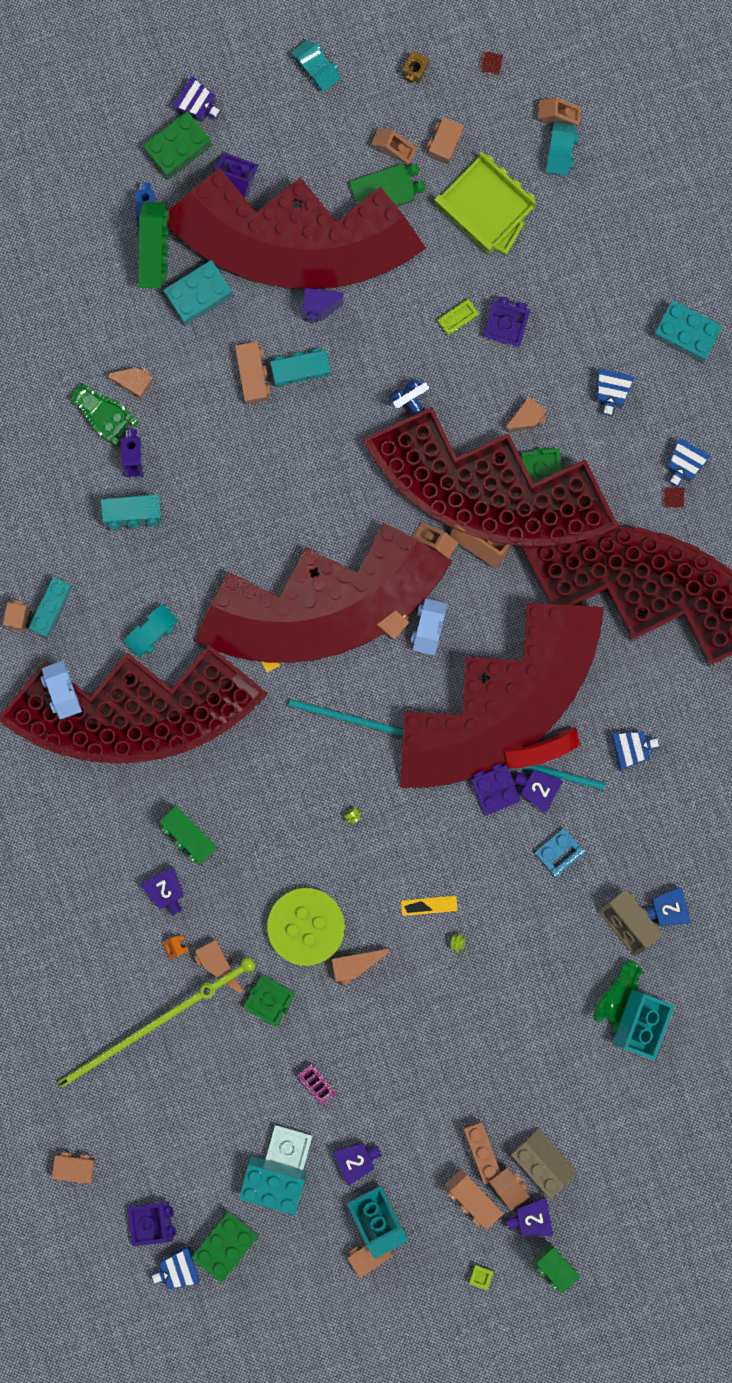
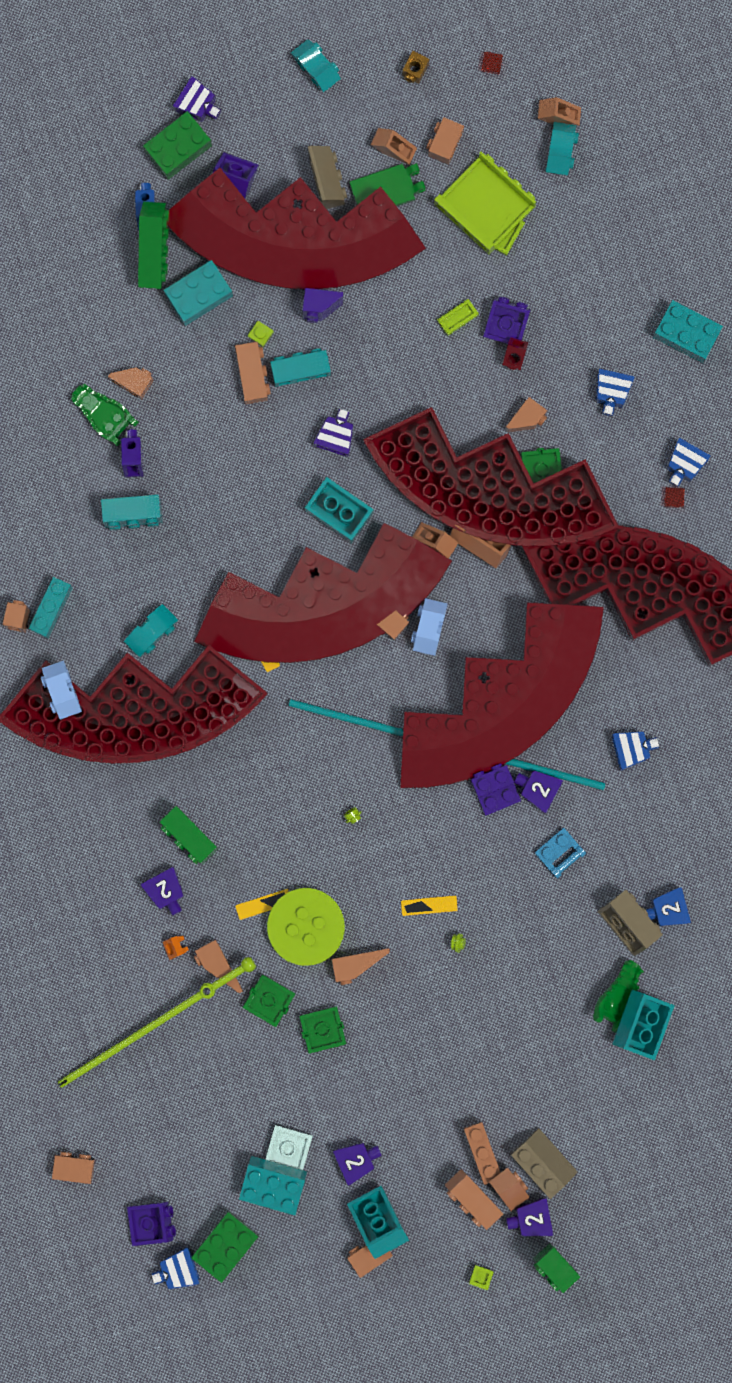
magenta slope [297,1064,337,1106] -> none
blue plate [387,379,429,415] -> none
red slope [504,727,580,769] -> none
none -> yellow sticker [235,889,289,920]
none -> lime plate [248,321,274,348]
none -> green plate [299,1006,346,1054]
none -> teal brick [305,477,374,544]
none -> dark tan slope [308,146,347,209]
none -> torso [314,409,353,457]
none -> dark red brick [502,337,529,370]

